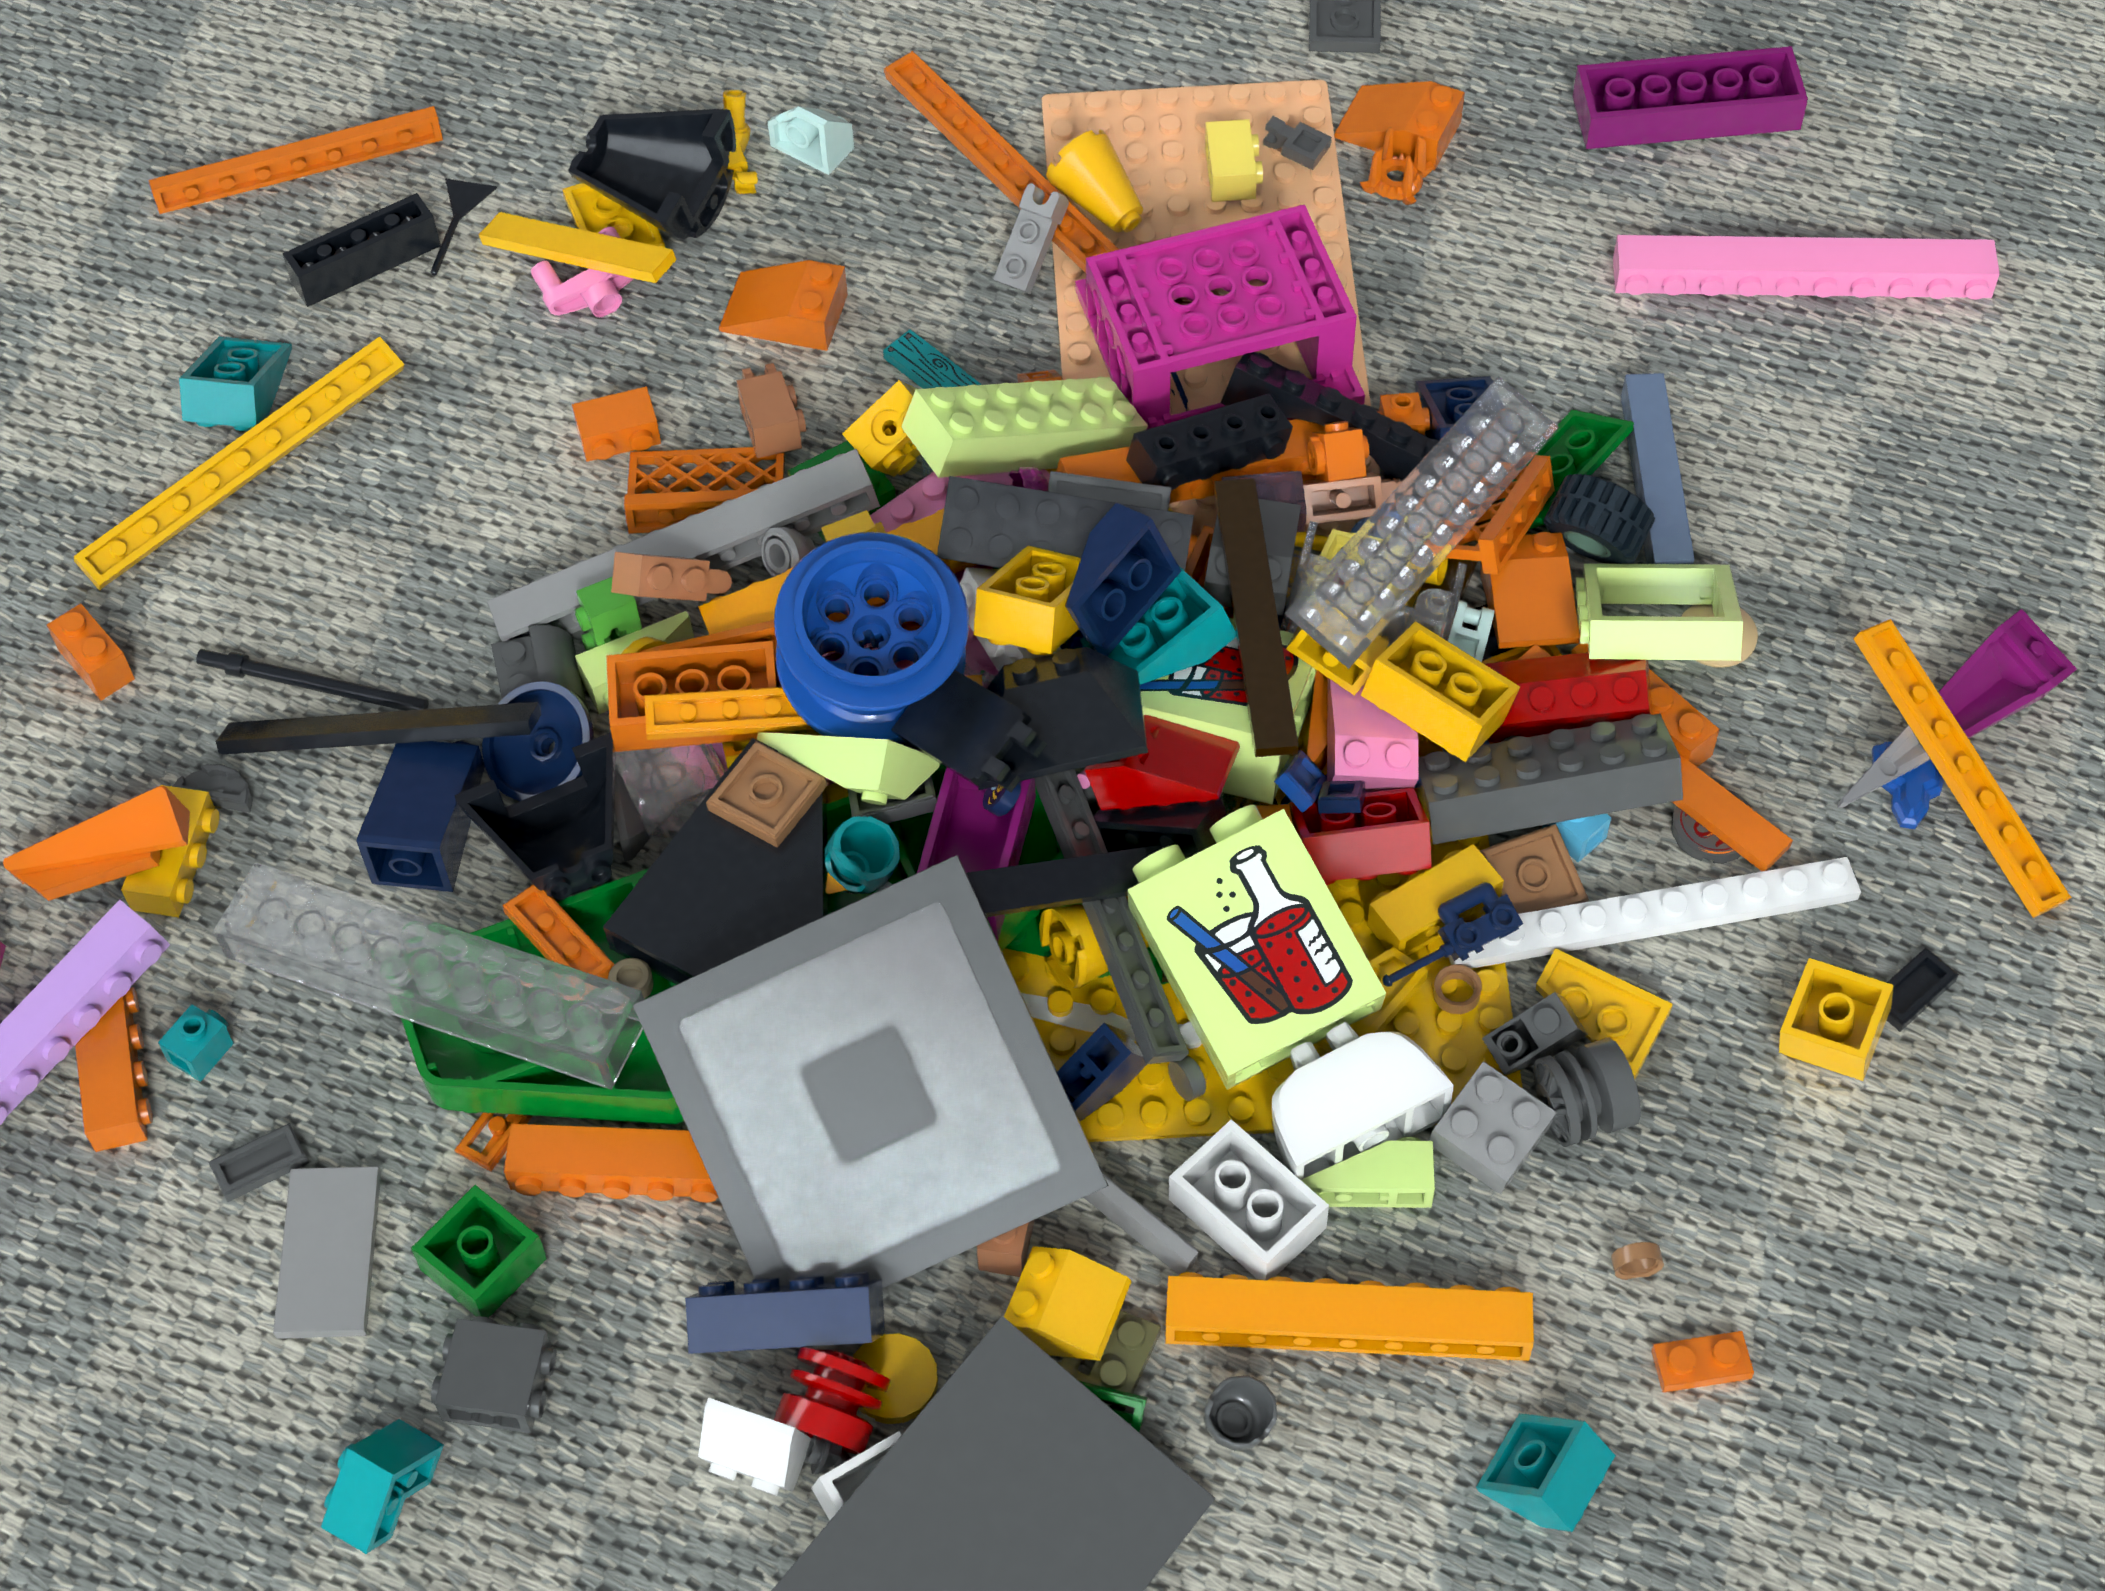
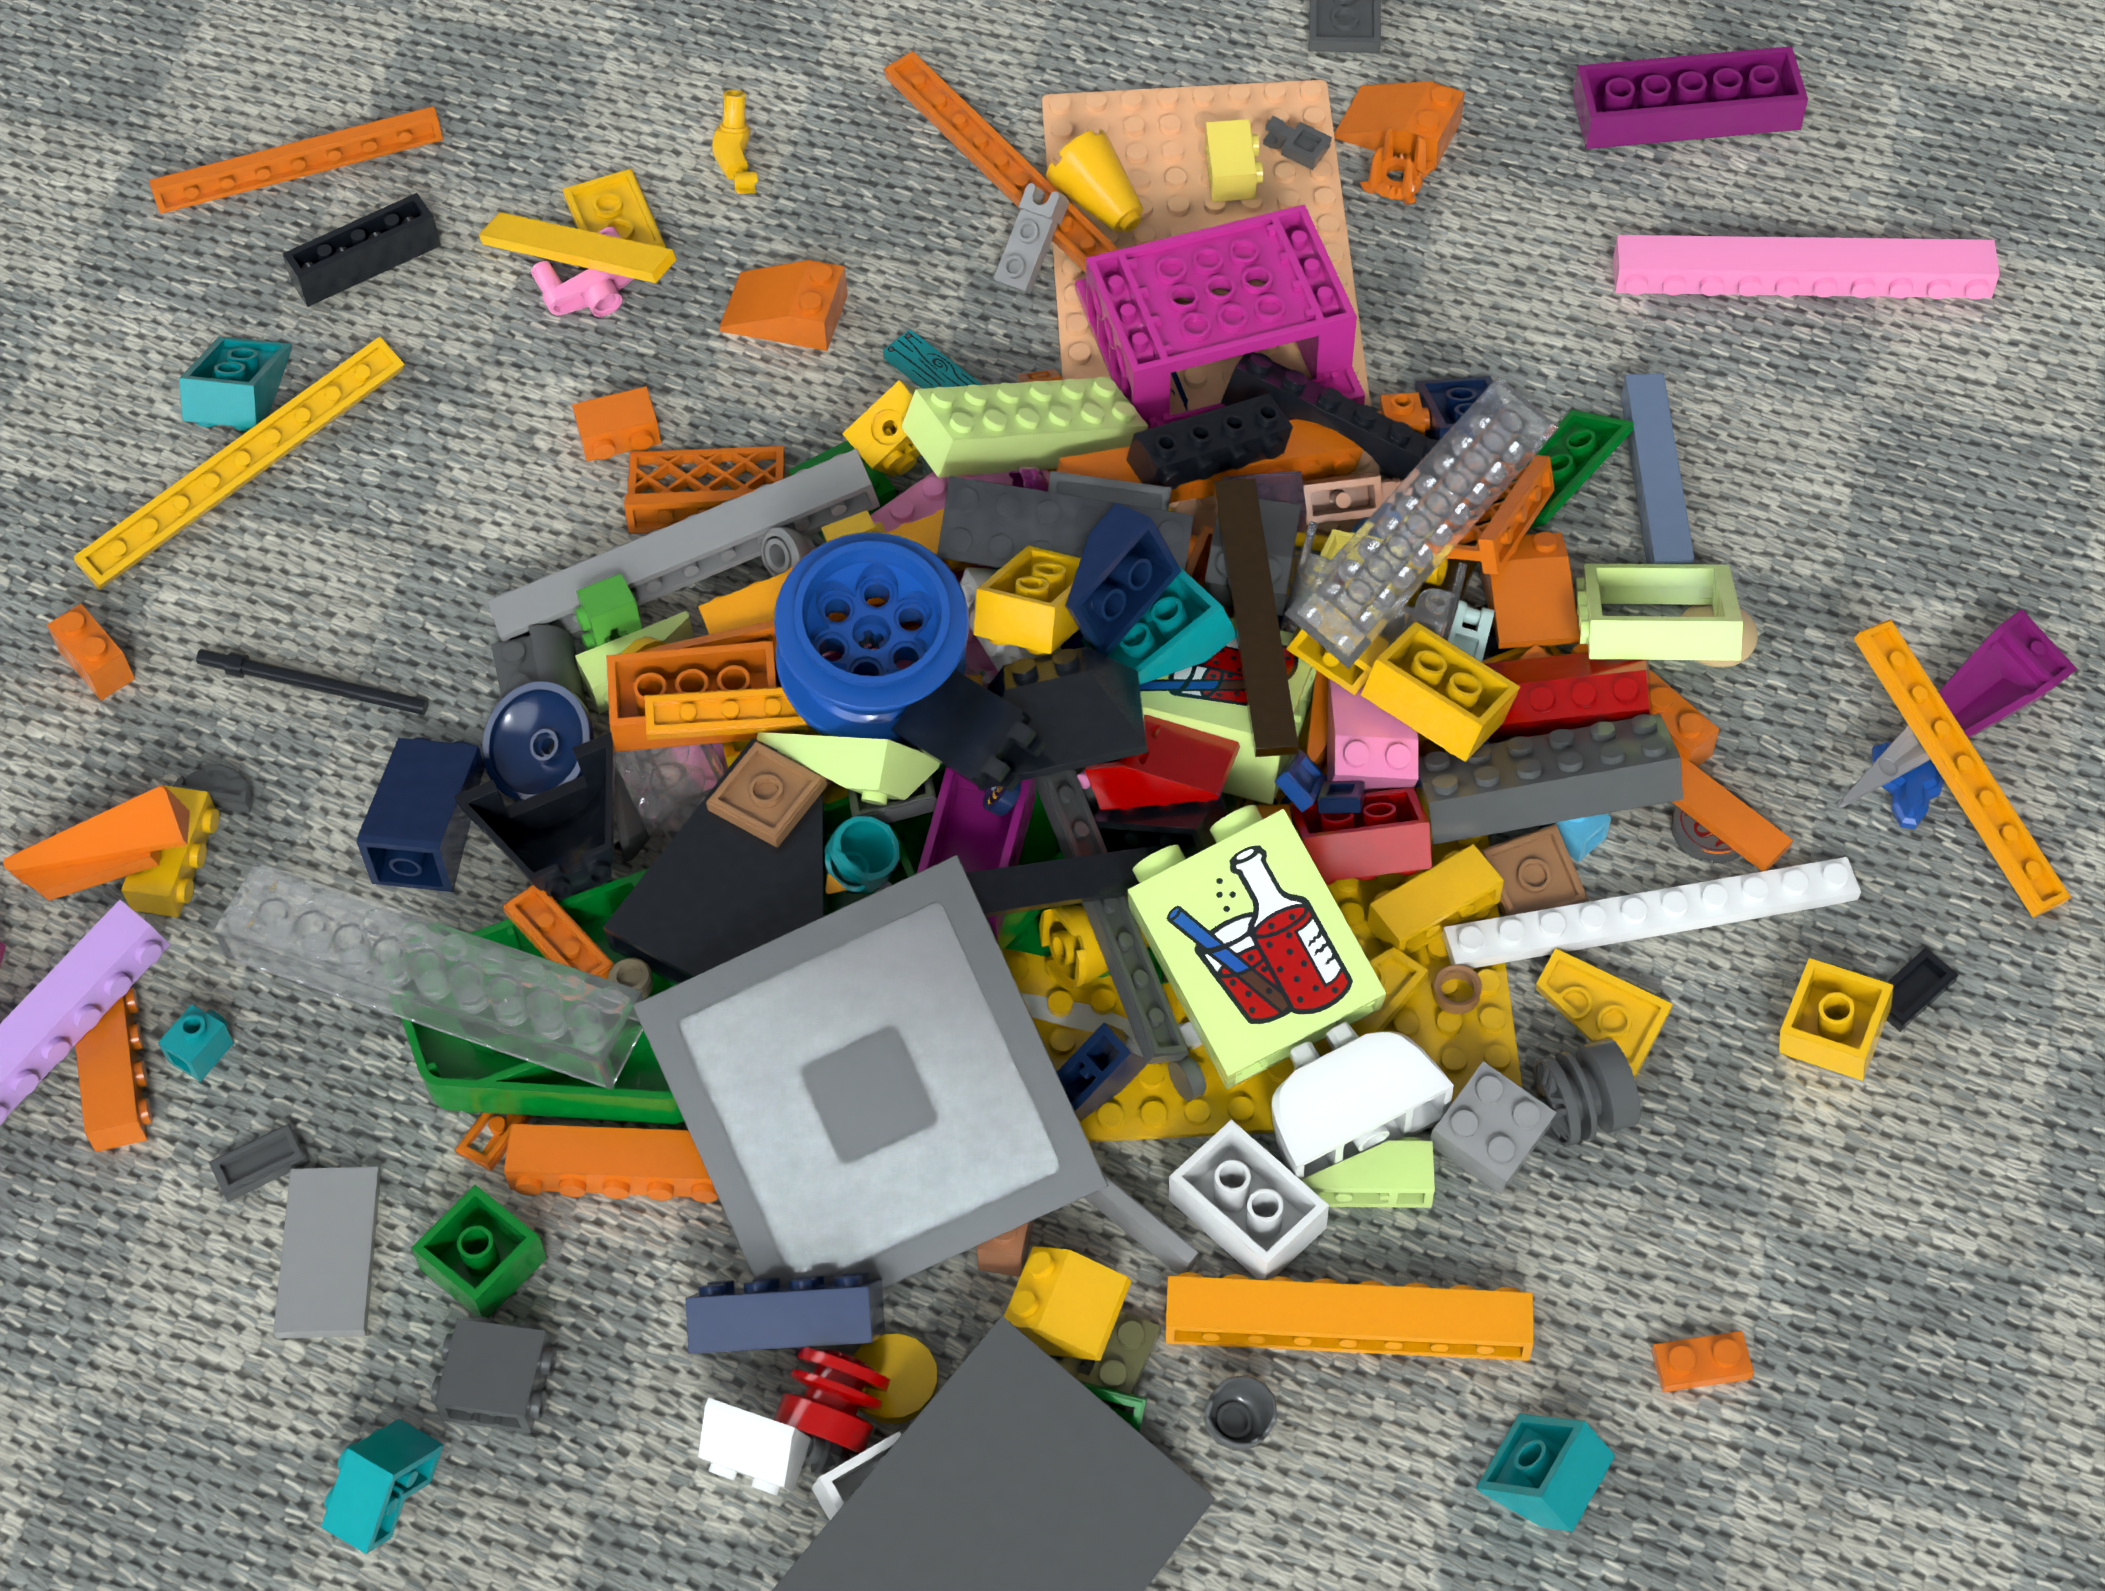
black tile [215,702,542,755] -> none
black piece [430,178,497,275] -> none
black cone [568,109,736,240] -> none
nougat hinge [611,552,733,601] -> none
nougat hinge [736,363,806,458] -> none
light aqua slope [768,106,854,175] -> none
orange brick [1307,421,1369,482] -> none
dark blue piece [1382,882,1523,987] -> none
dark grey slope [1482,992,1588,1076] -> none
black wheel [1544,474,1655,564] -> none
medium nougat piece [1611,1242,1664,1280] -> none

